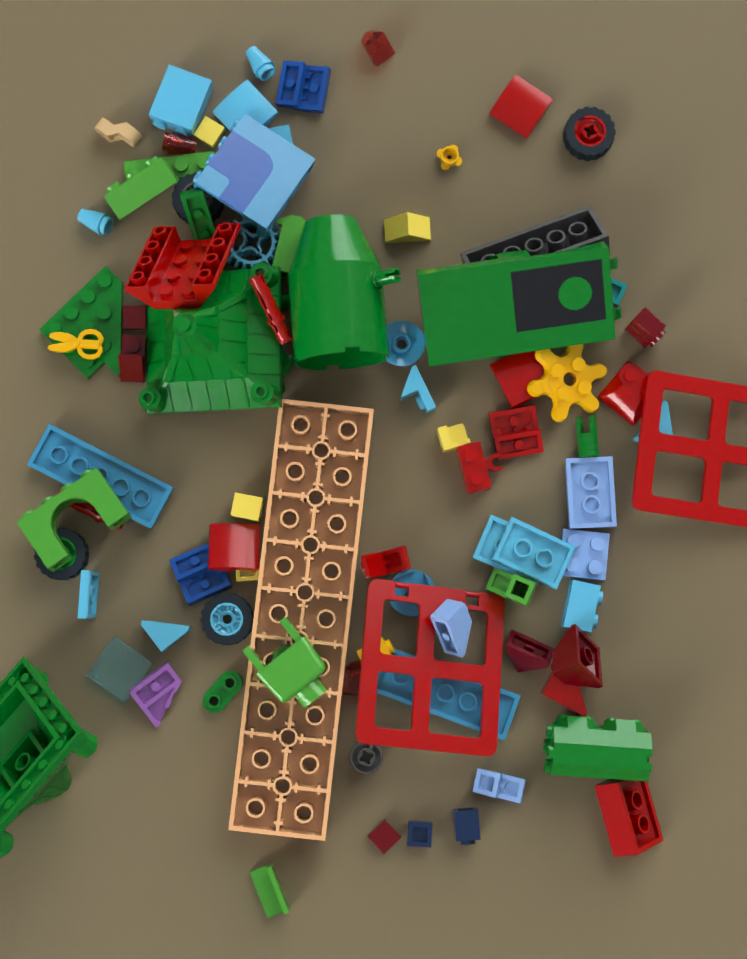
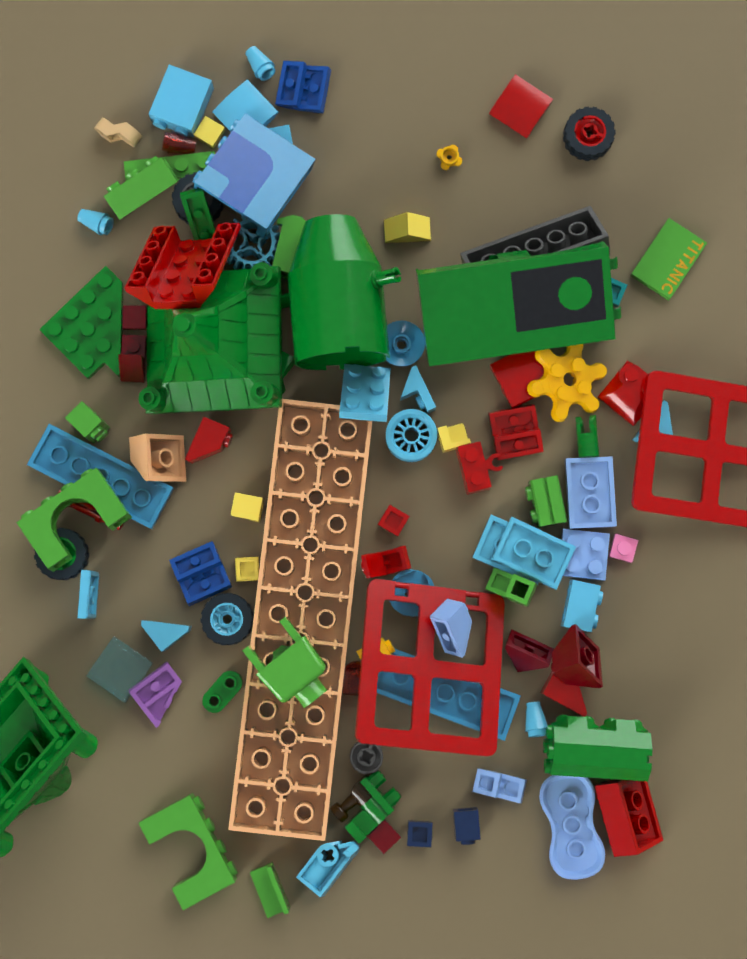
yellow piece [47,329,104,360] -> none
red slope [208,523,260,572] -> none
red pin [248,273,293,344] -> none
clear red plate [361,30,395,67] -> none
dark red brick [624,307,666,348] -> none
none -> bright green brick [65,401,110,443]
none -> light nougat slope [129,433,186,482]
none -> bright green arch [139,793,238,910]
none -> red slope [185,416,233,464]
none -> medium azure piece [296,840,360,898]
none -> green hips [330,770,401,844]
none -> medium azure plate [339,364,391,422]
none -> red plate [378,504,410,537]
none -> medium azure wheel [385,409,437,462]
none -> bright green brick [525,475,567,528]
none -> medium azure cone [525,702,547,737]
none -> light blue plate [539,775,605,880]
none -> bright pink plate [608,534,638,563]
none -> bright green tile [630,218,707,301]

